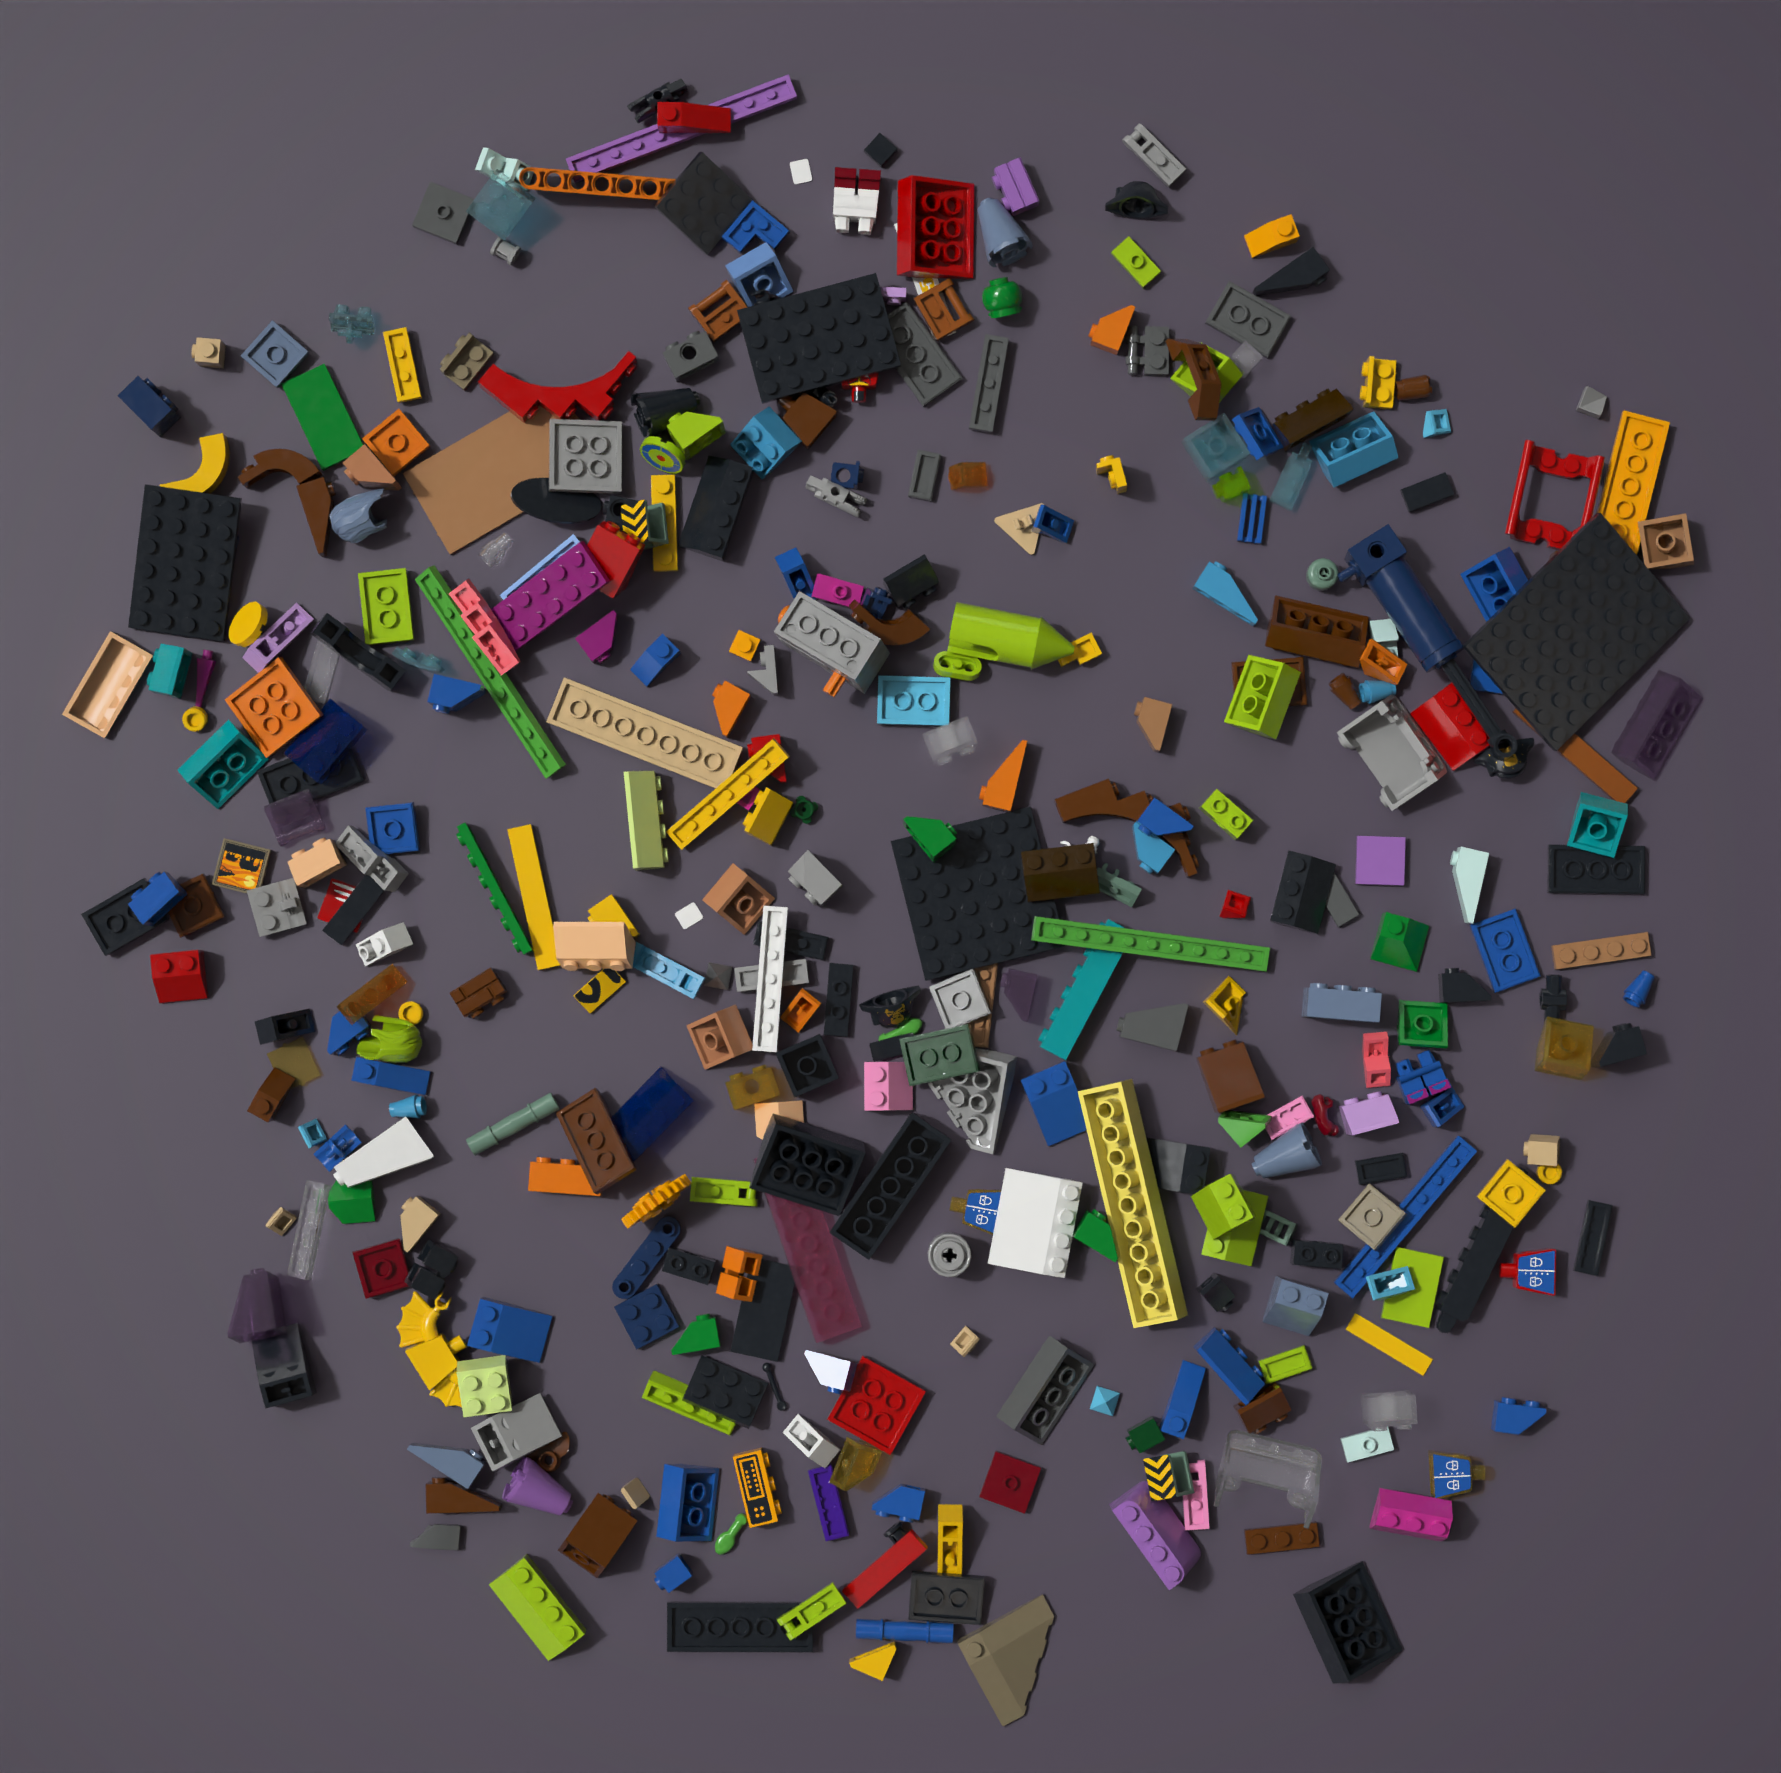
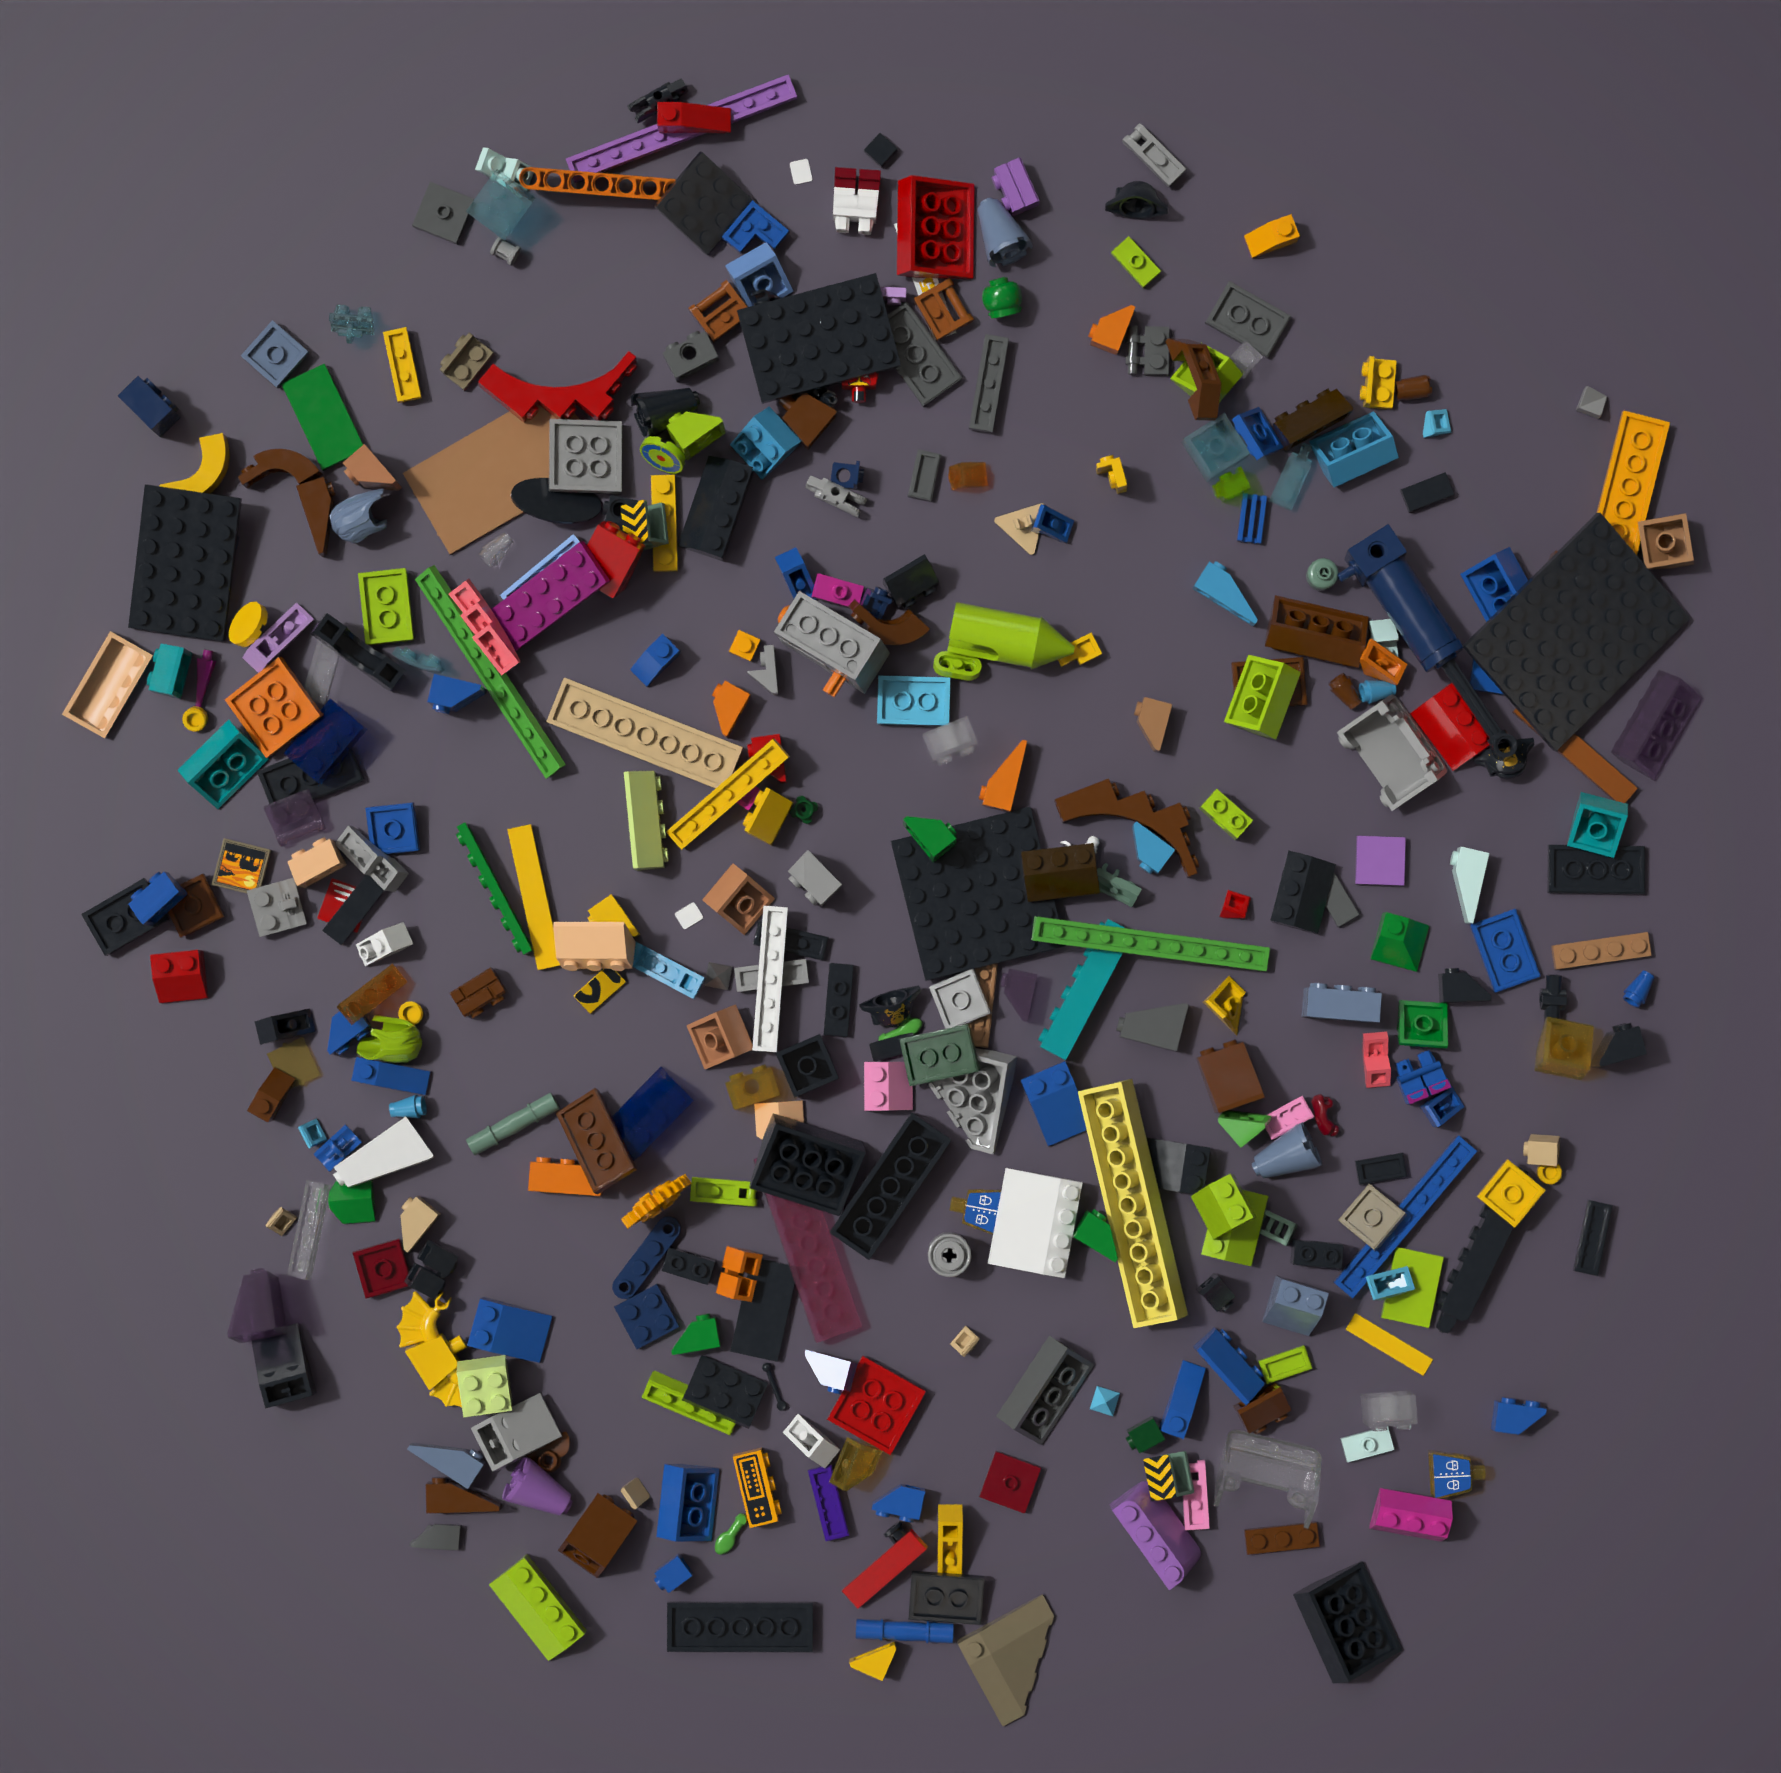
tan brick [192,337,226,368] -> none
orange plate [362,409,431,477] -> none
magenta slope [575,610,618,664] -> none
lime plate [777,1582,846,1640] -> none
orange slope [780,988,822,1033] -> none
blue slope [1136,798,1194,837] -> none
black slope [1252,247,1330,296] -> none
lavender slope [1339,1091,1399,1135] -> none
torso [1499,1248,1556,1296] -> none
red piece [1505,440,1605,550] -> none

